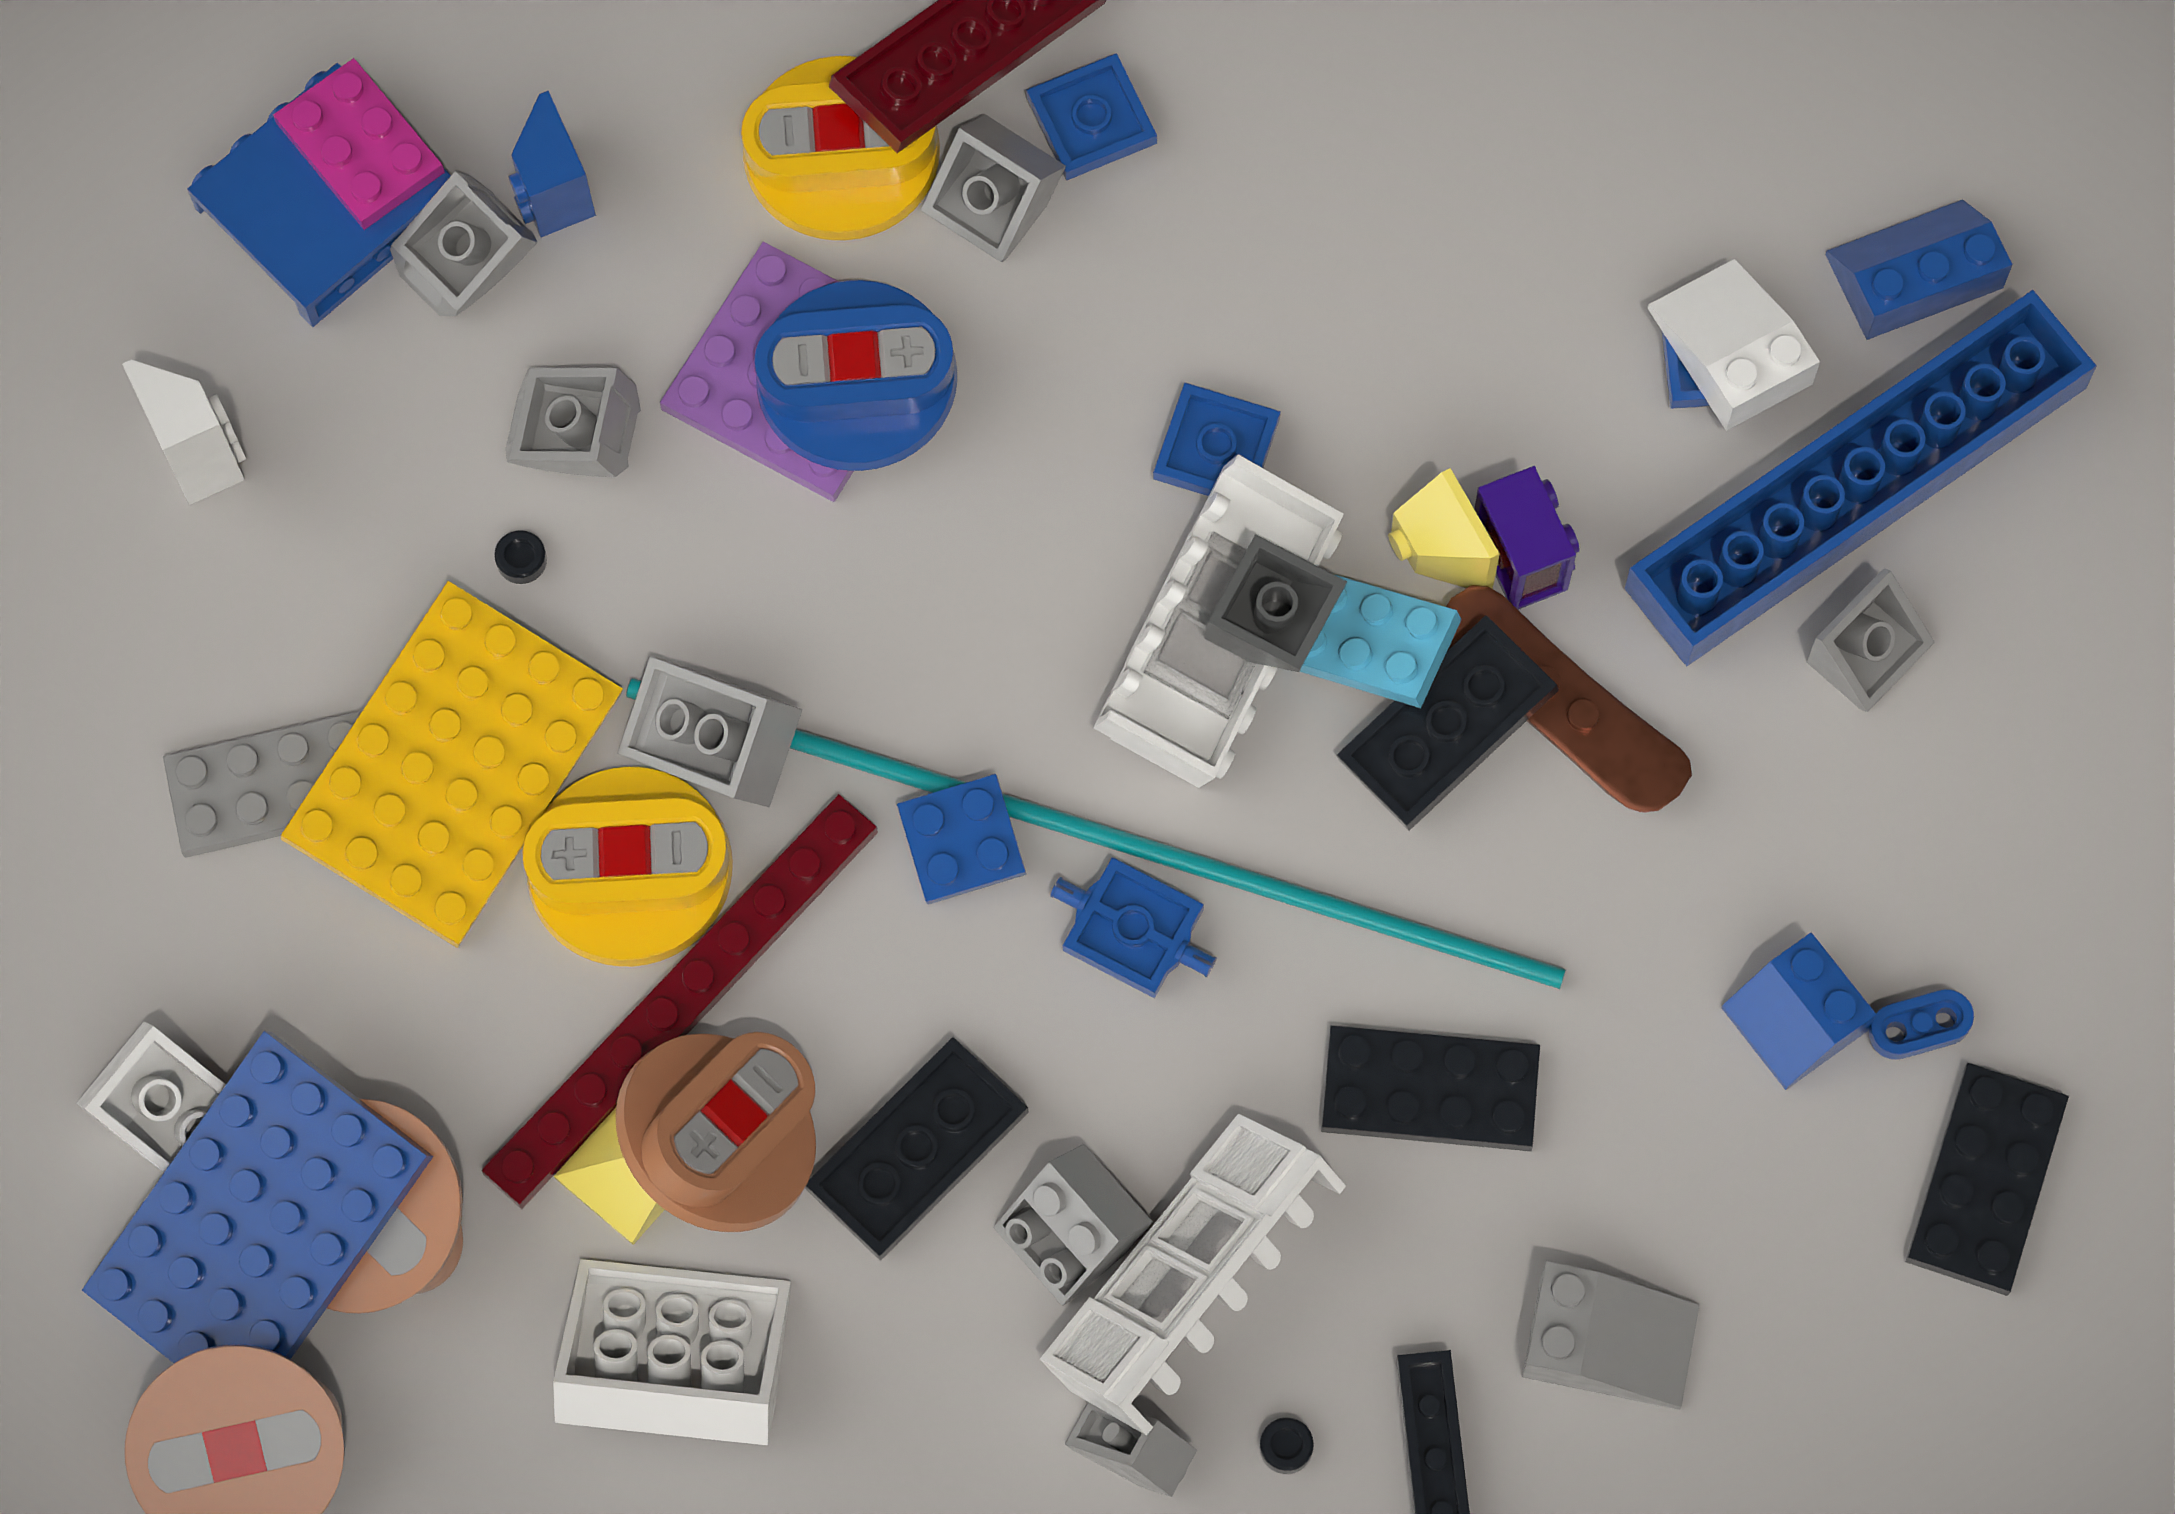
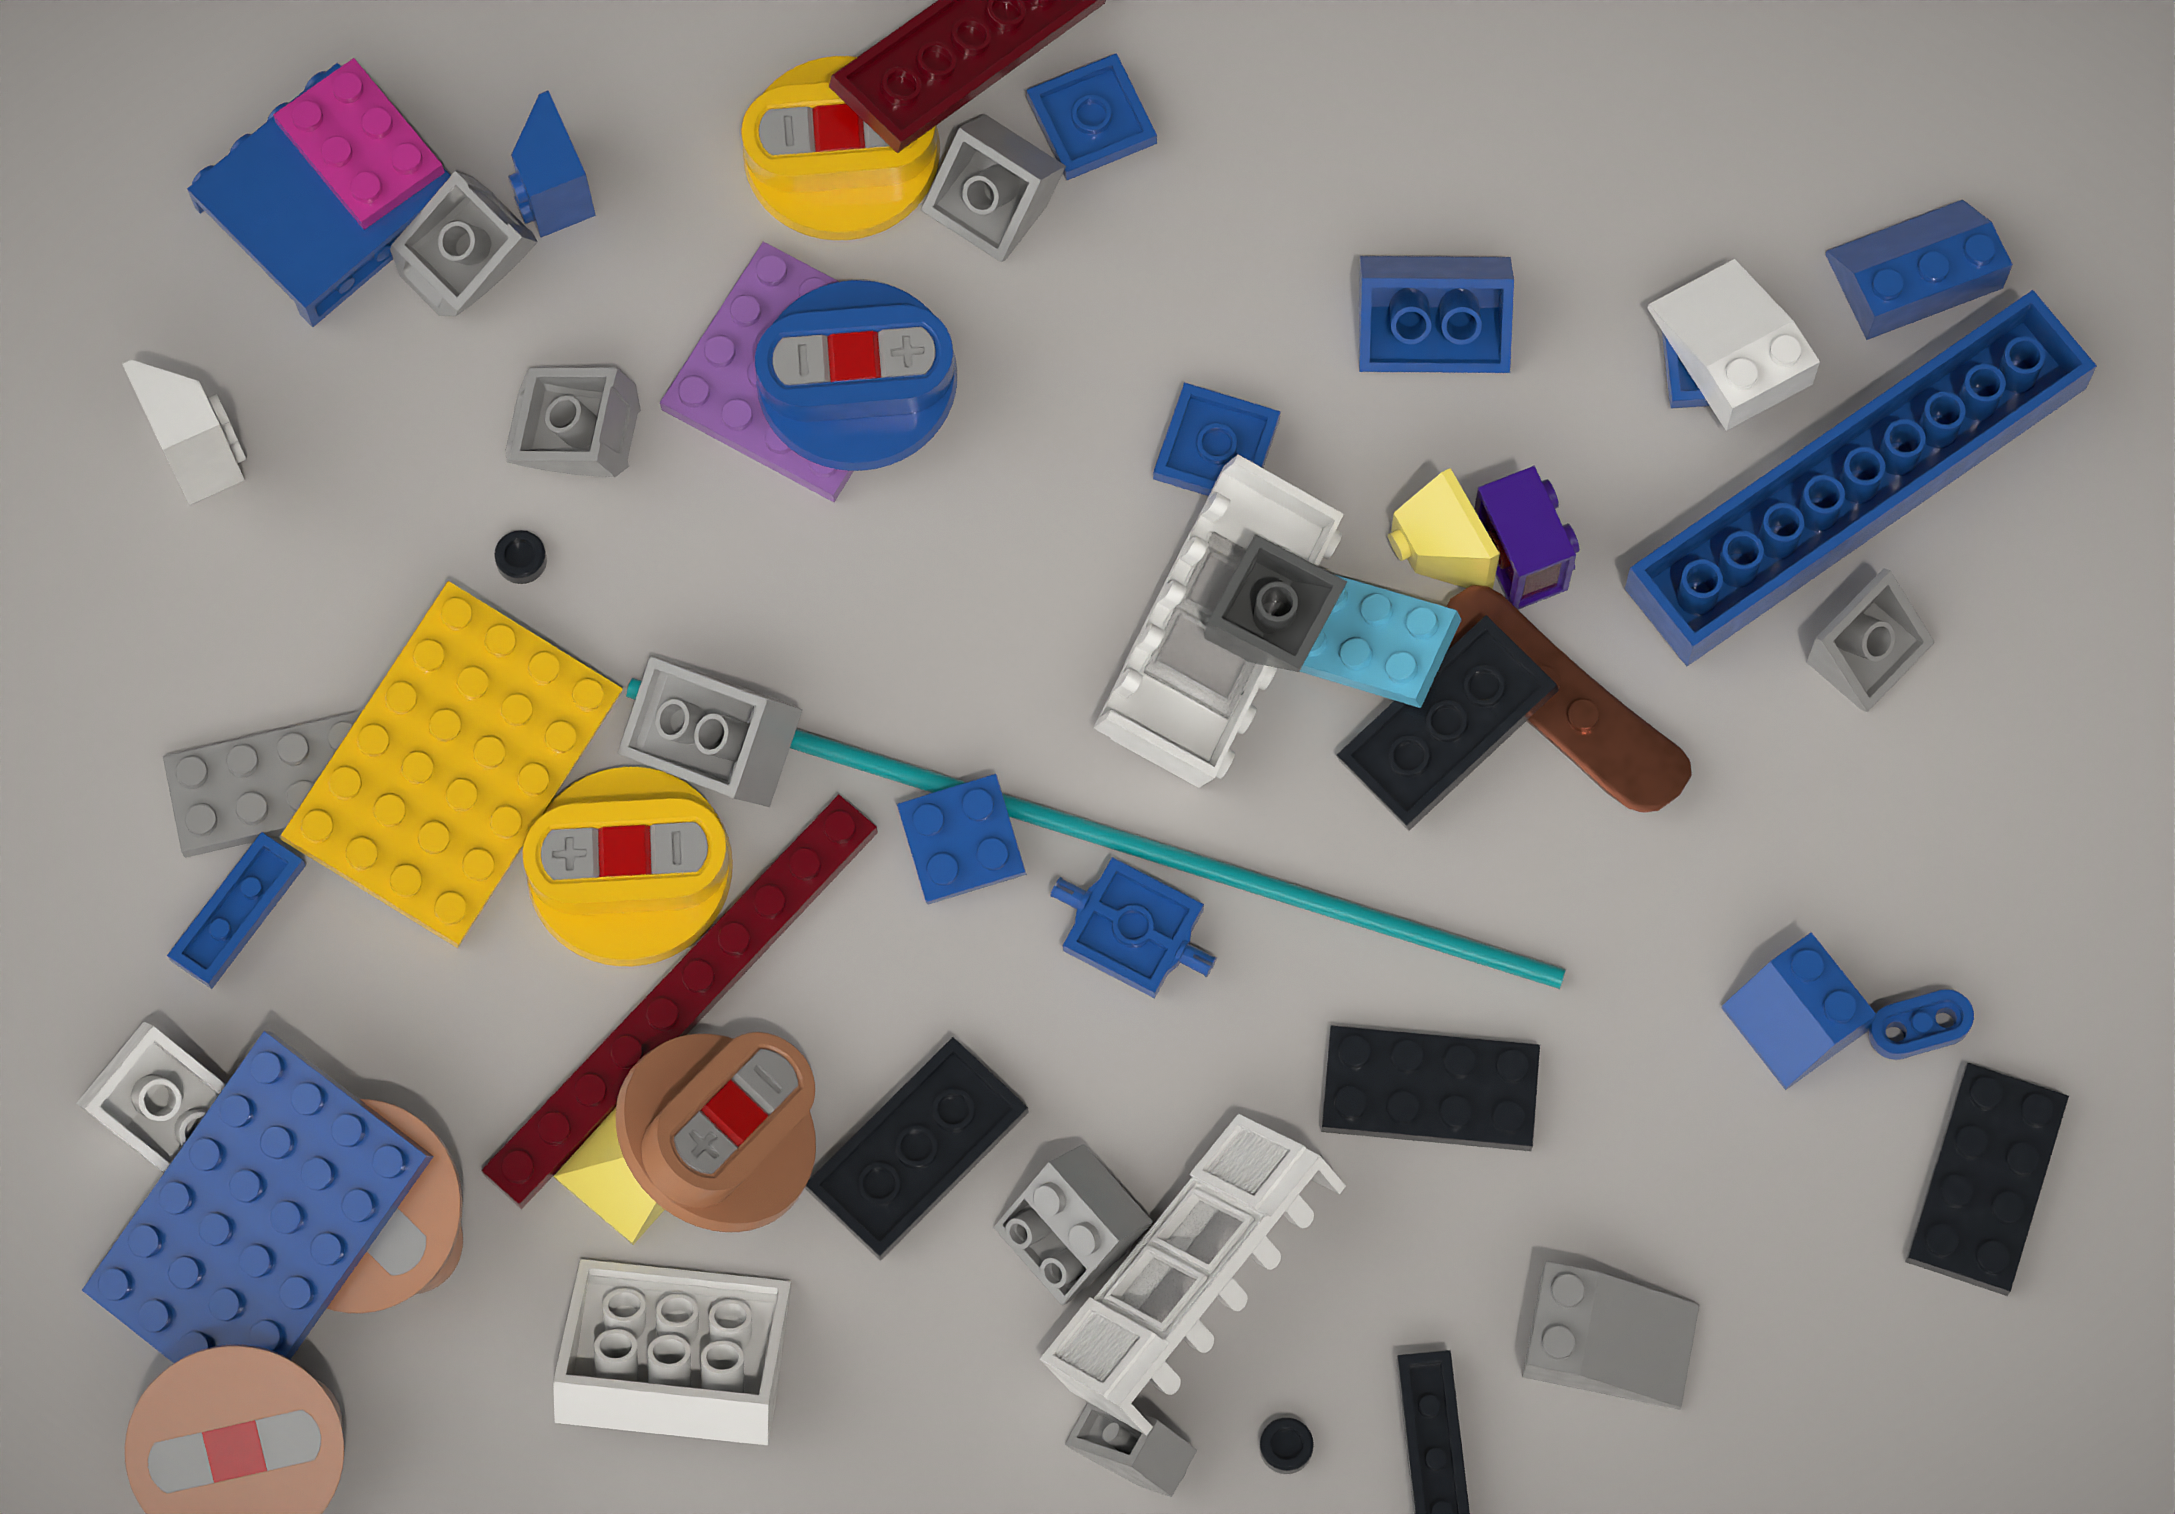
none -> blue plate [167,832,306,989]
none -> blue slope [1359,256,1514,373]

